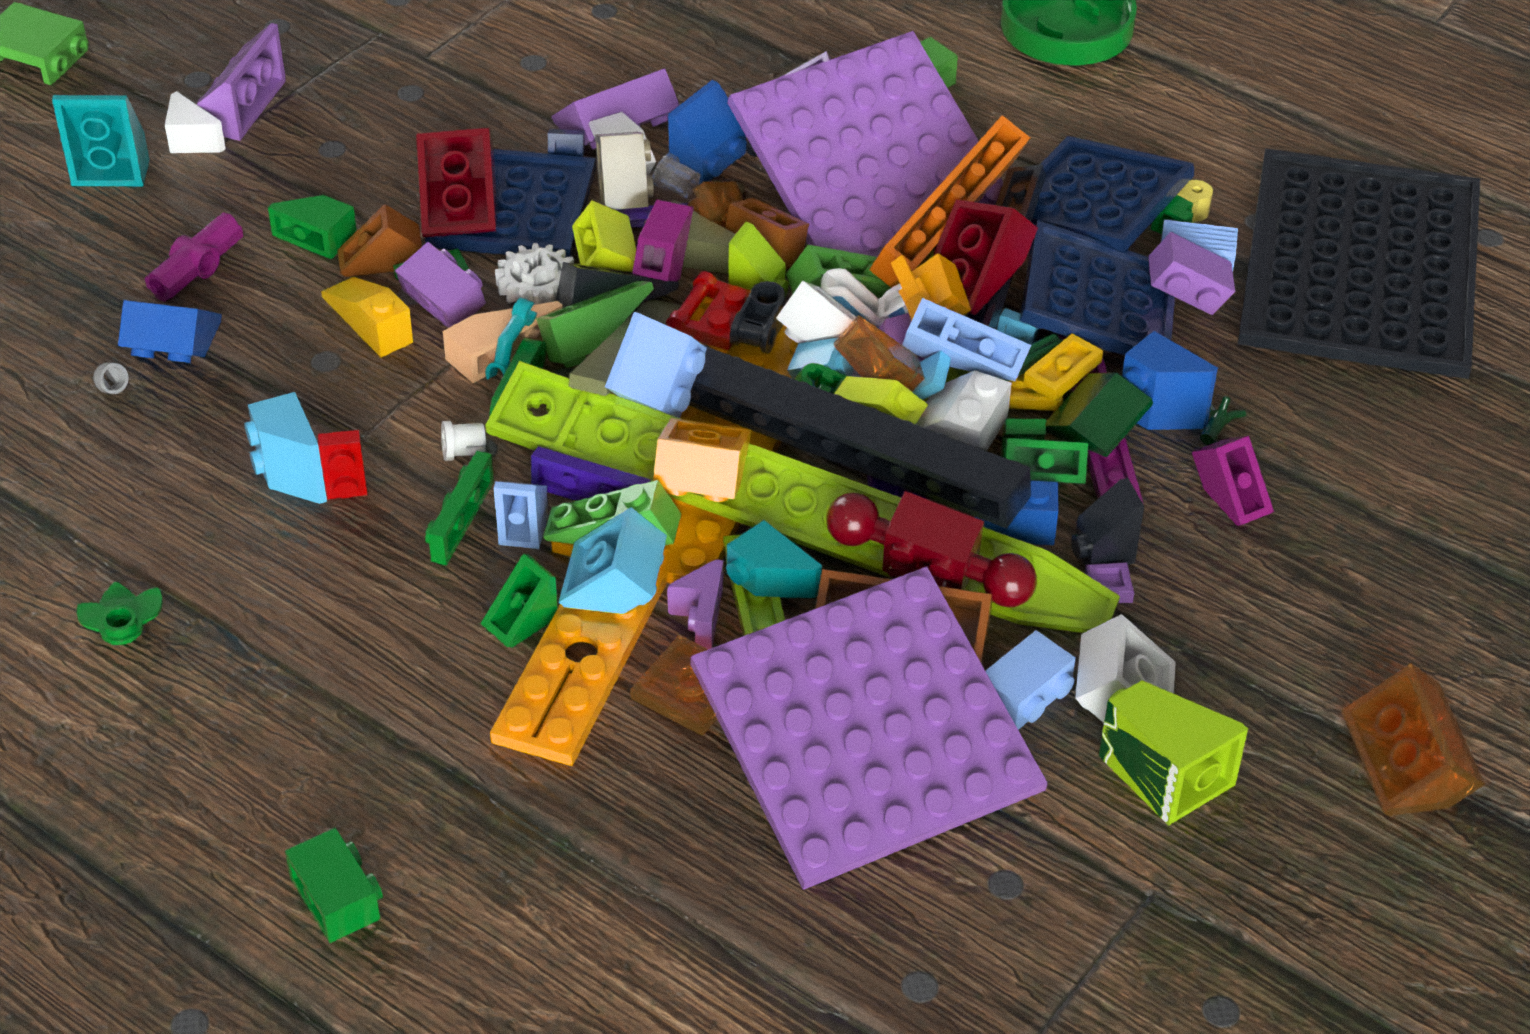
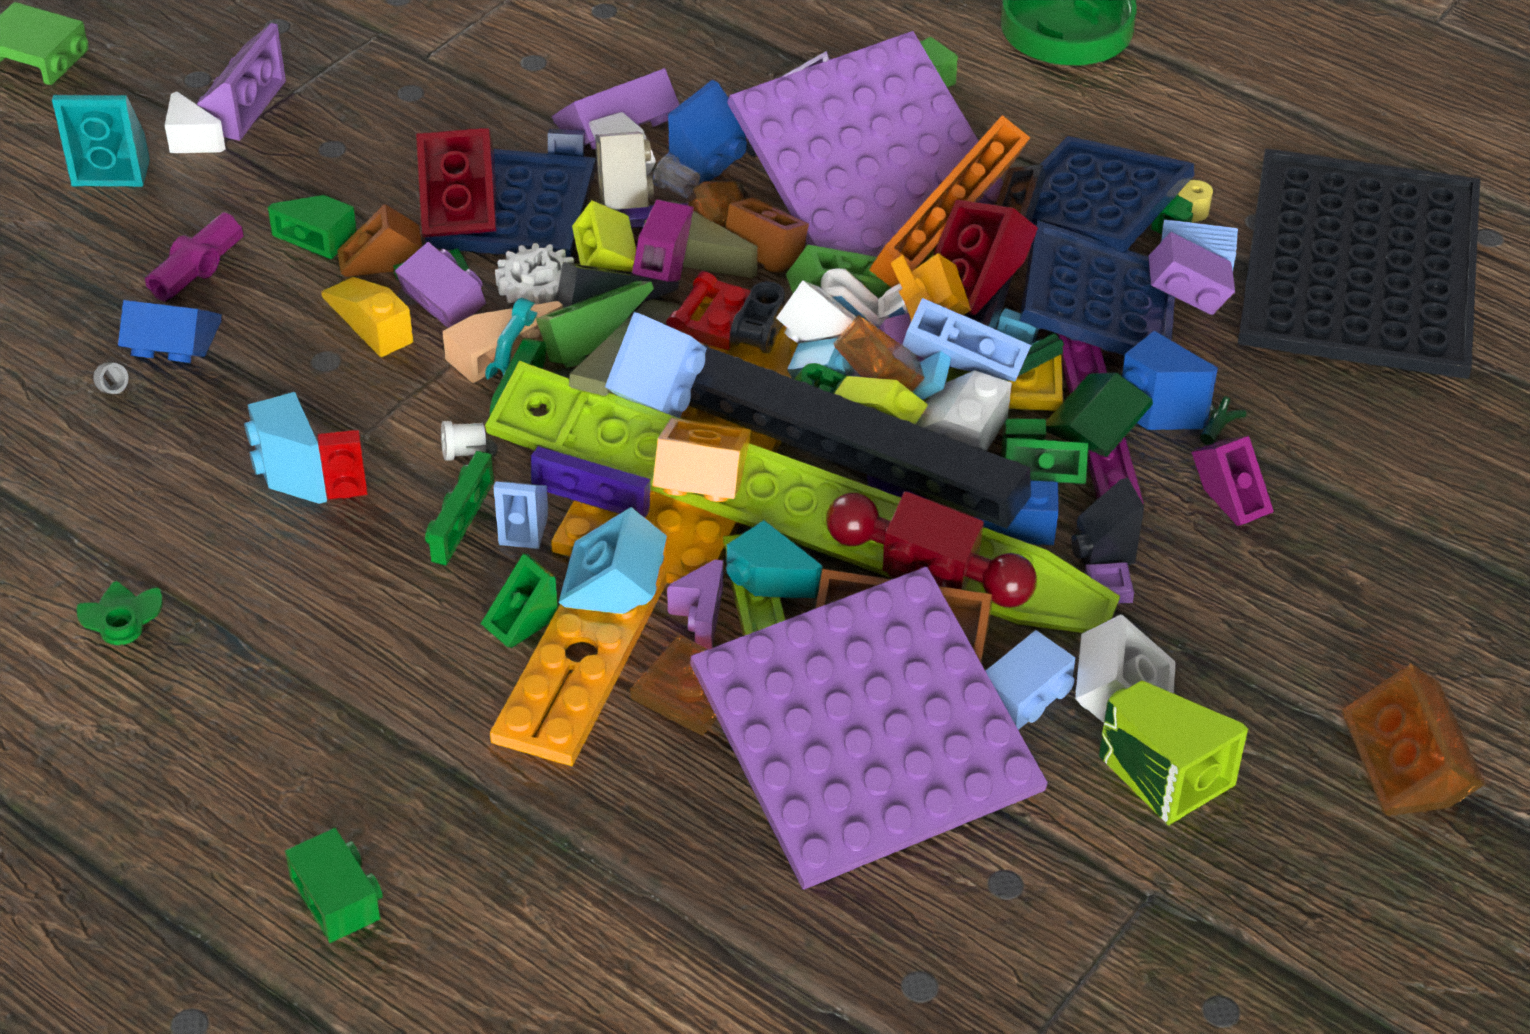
bright green slope [543,480,681,545] -> none
lime slope [728,222,789,297] -> none
yellow plate [1024,333,1103,402] -> none

